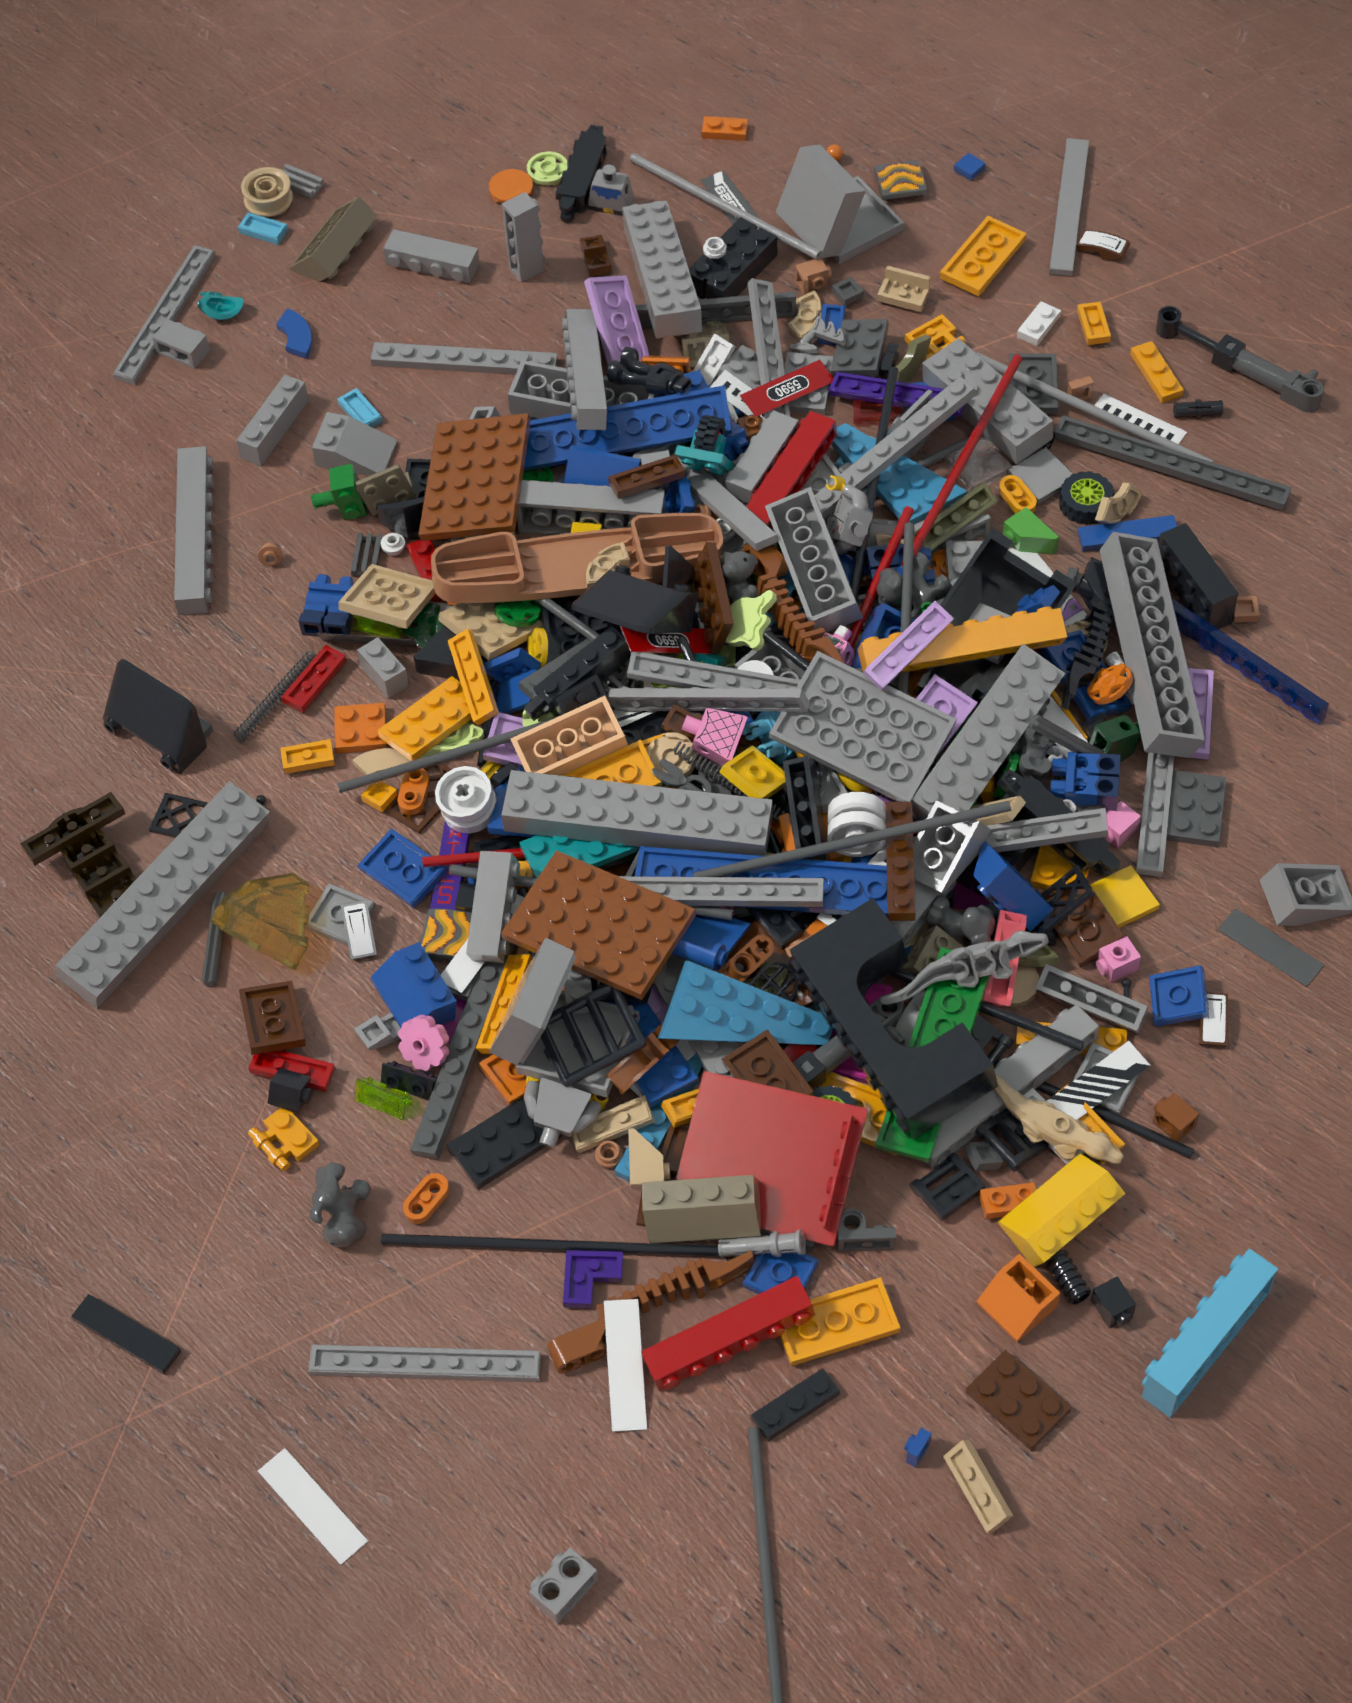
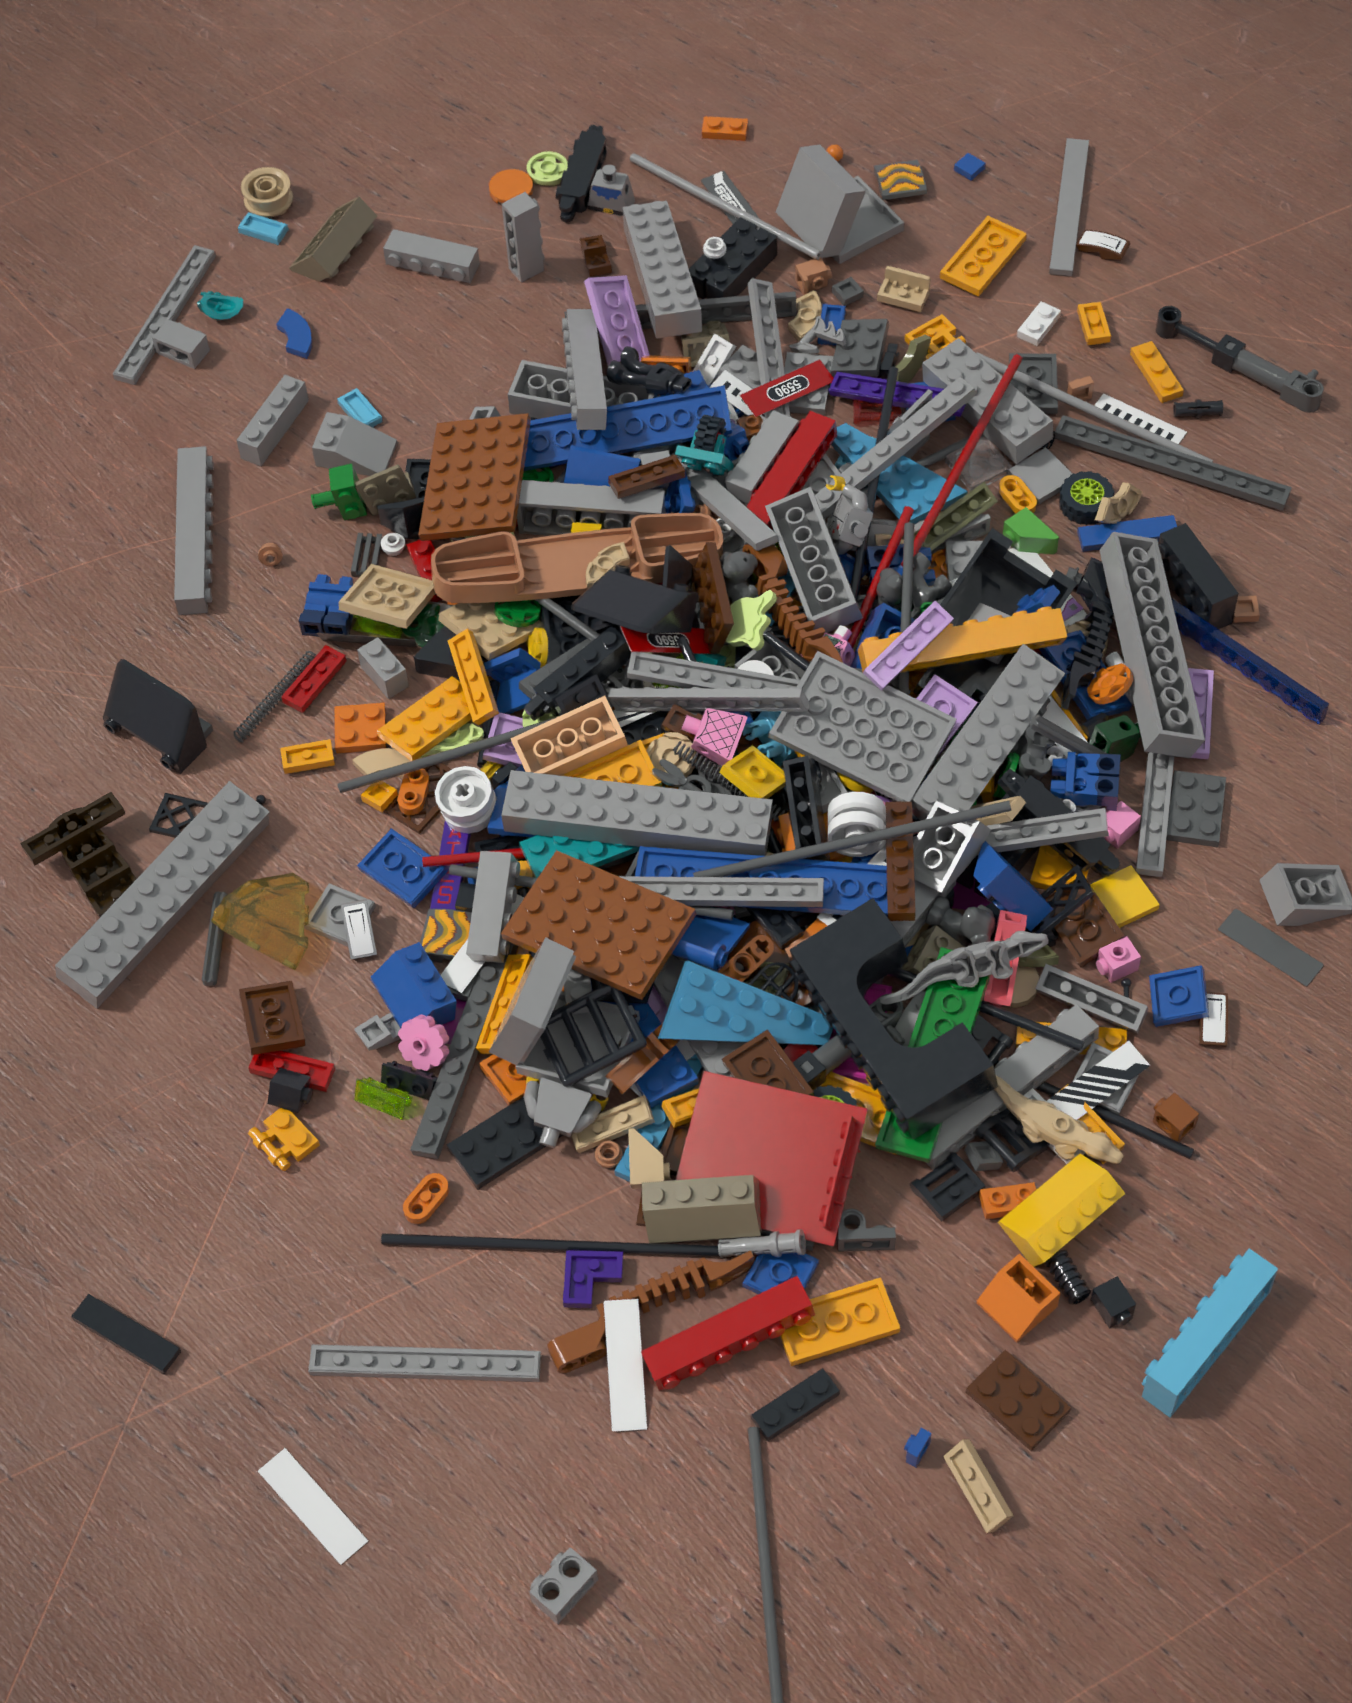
light grey tile [281,164,324,199] -> none
dark grey animal [310,1162,371,1248] -> none
light grey plate [370,342,558,375] -> none

